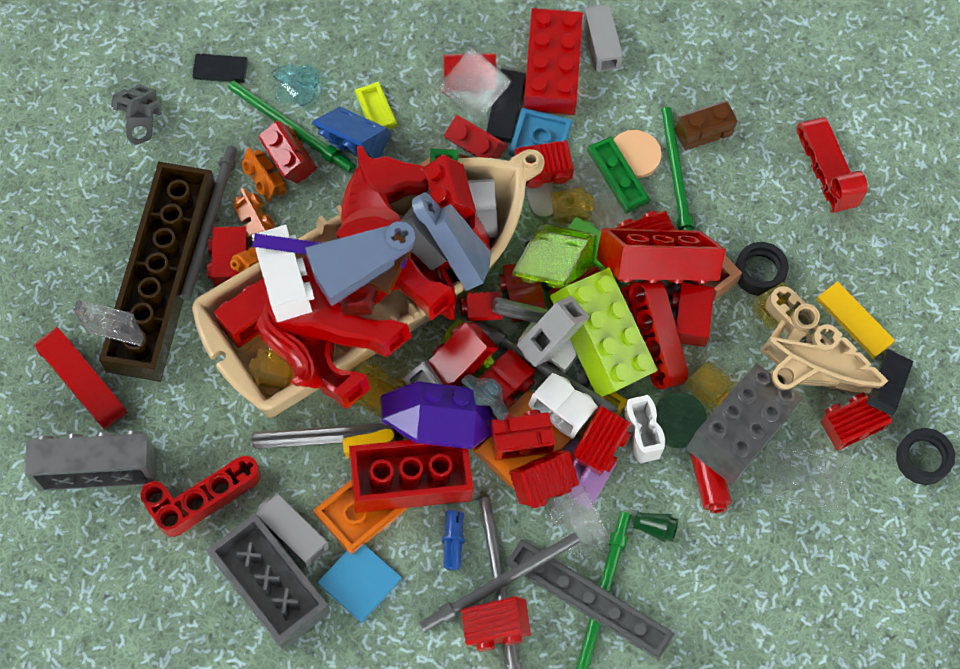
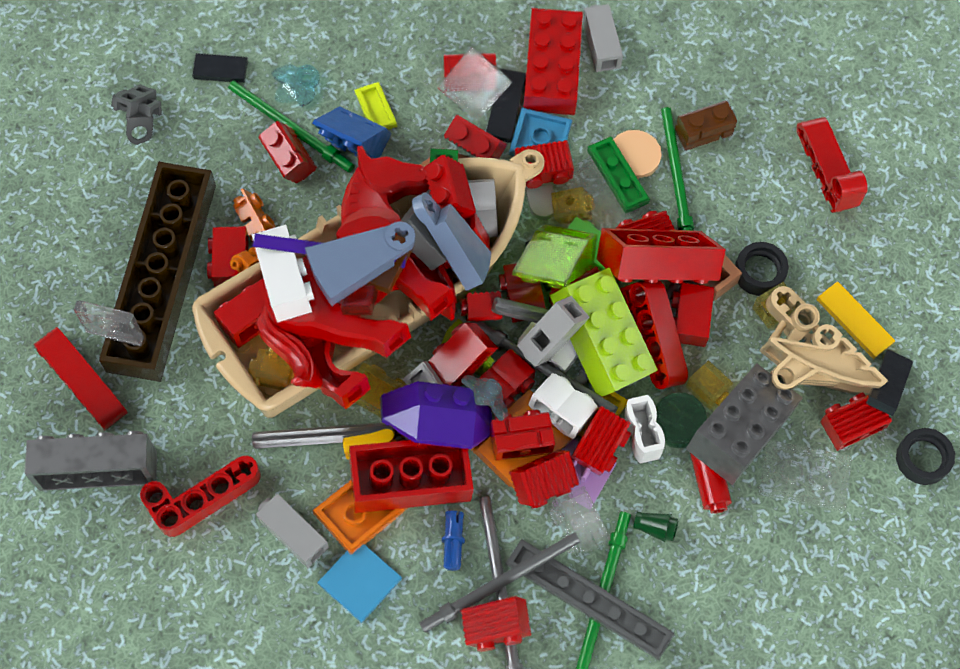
dark grey bar [180,146,237,300] -> none
flat silver brick [206,513,331,651] -> none
orange hinge [242,147,287,203] -> none

